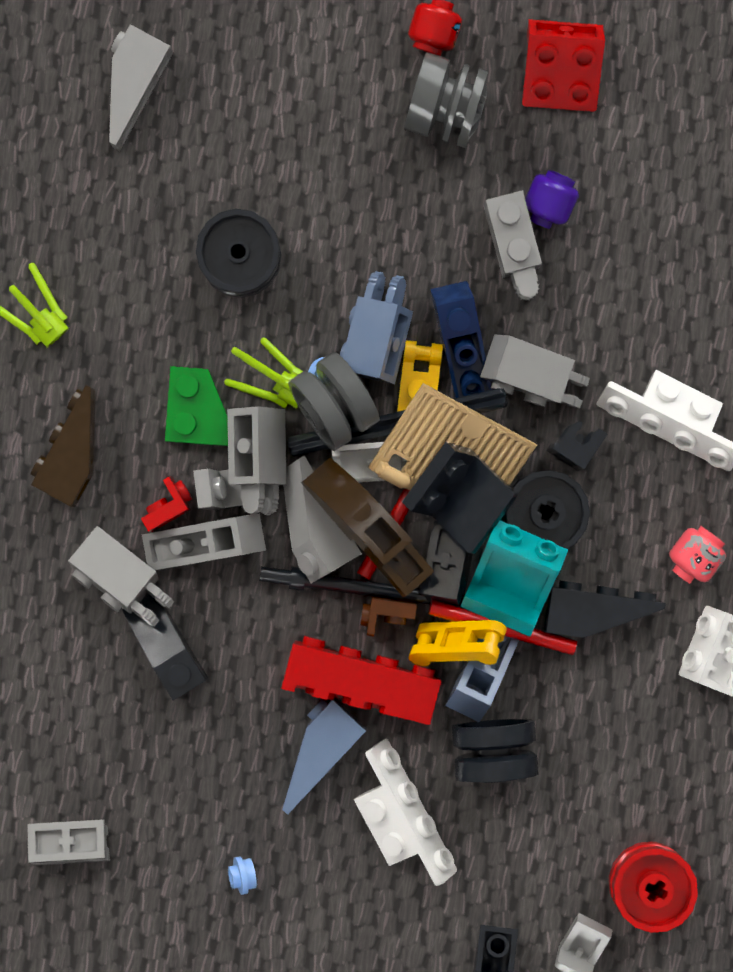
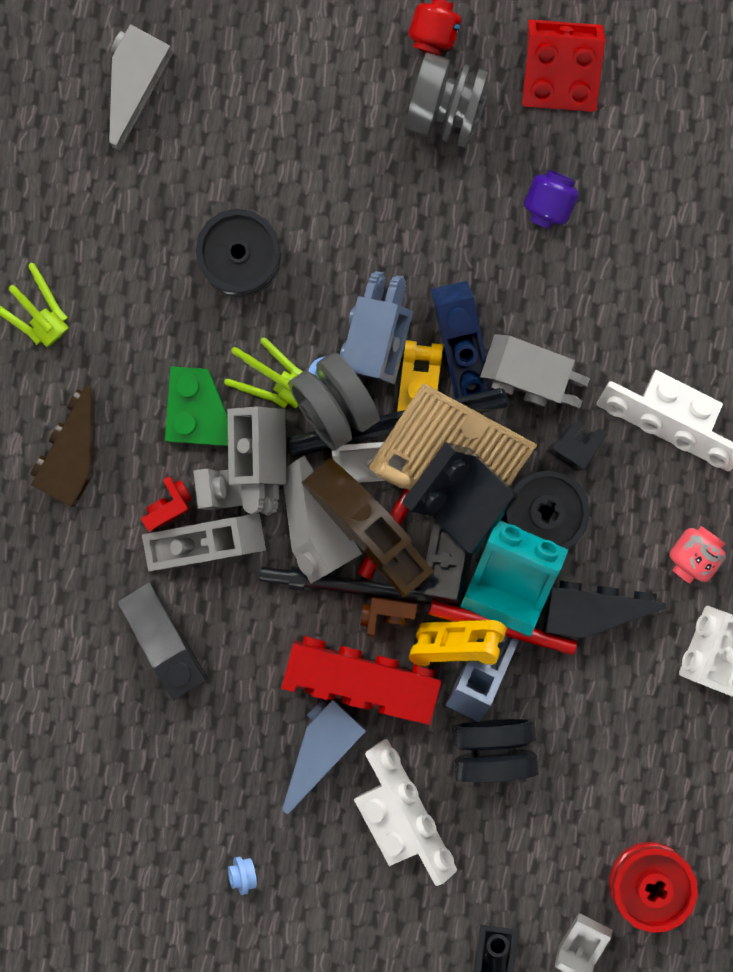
light grey hinge [28,820,110,865] -> none
light grey hinge [68,526,174,627] -> none
light grey hinge [484,190,542,302] -> none

